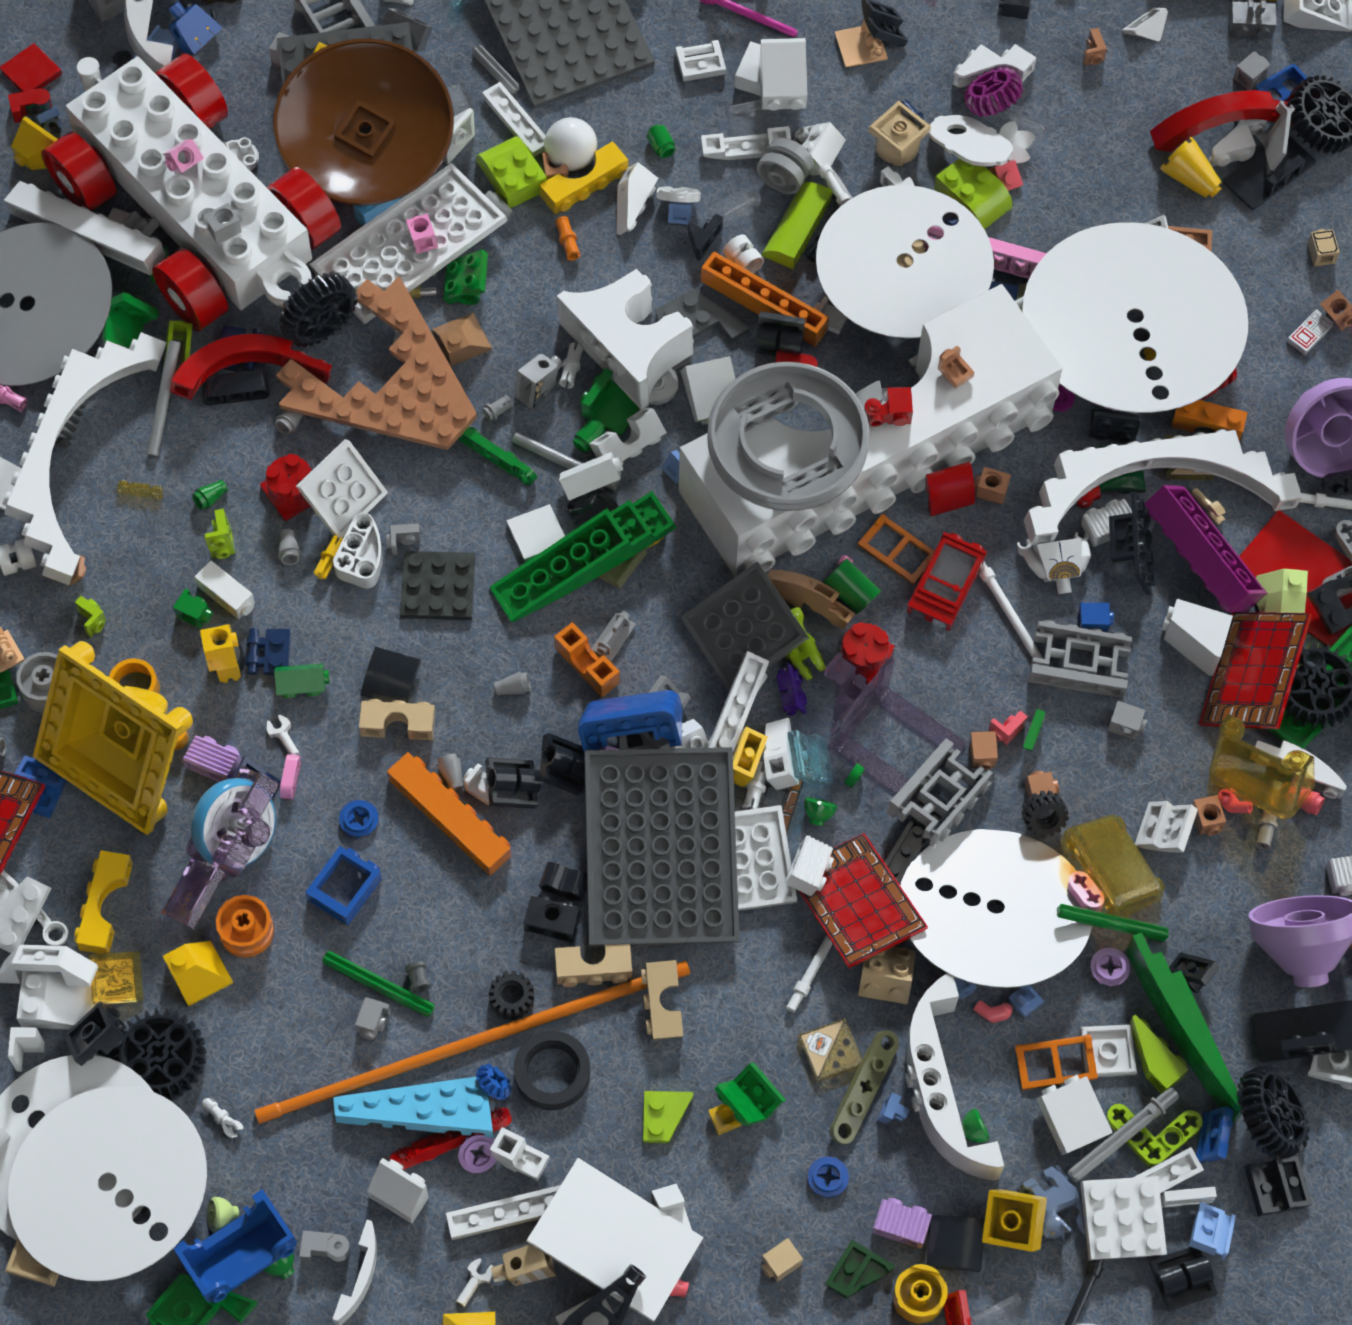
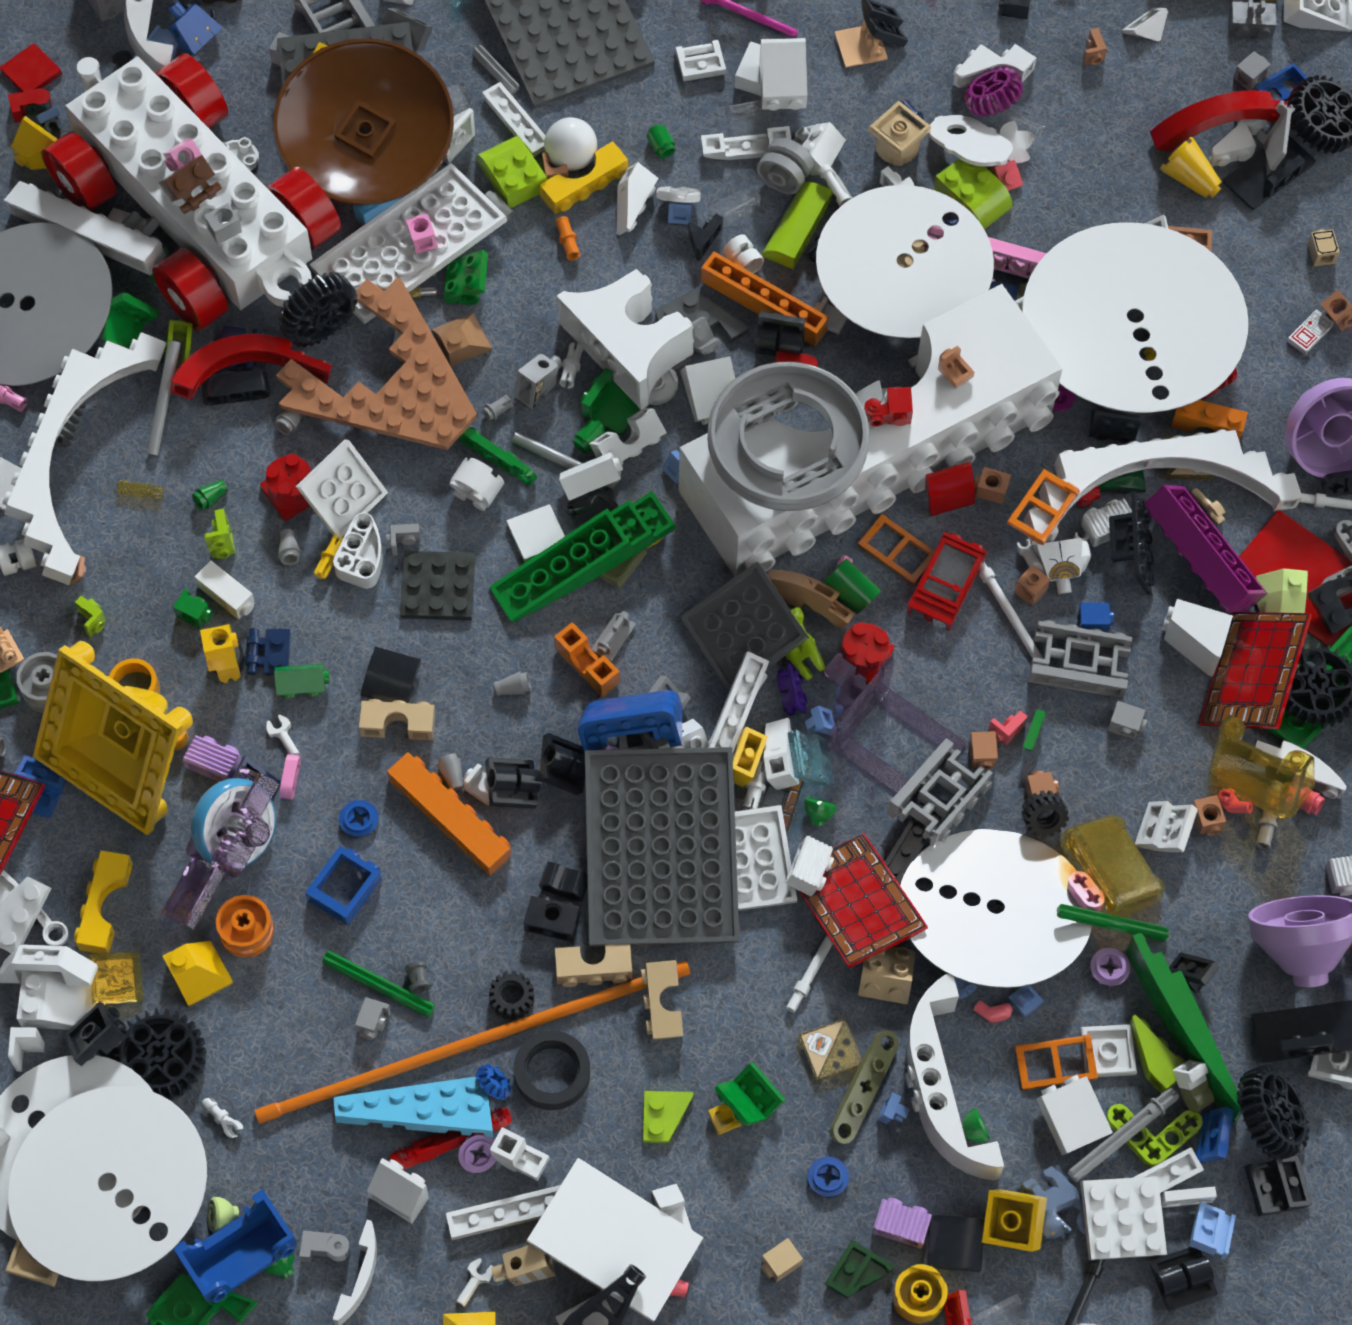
green tile [844,763,865,788] -> none
none -> reddish brown brick [159,155,222,215]
none -> white brick [450,457,504,511]
none -> light grey bracket [691,317,721,355]
none -> medium blue tile [805,706,838,736]
none -> orange window [1007,469,1080,545]
none -> nougat brick [1014,565,1050,606]
none -> leg [1173,1060,1214,1113]

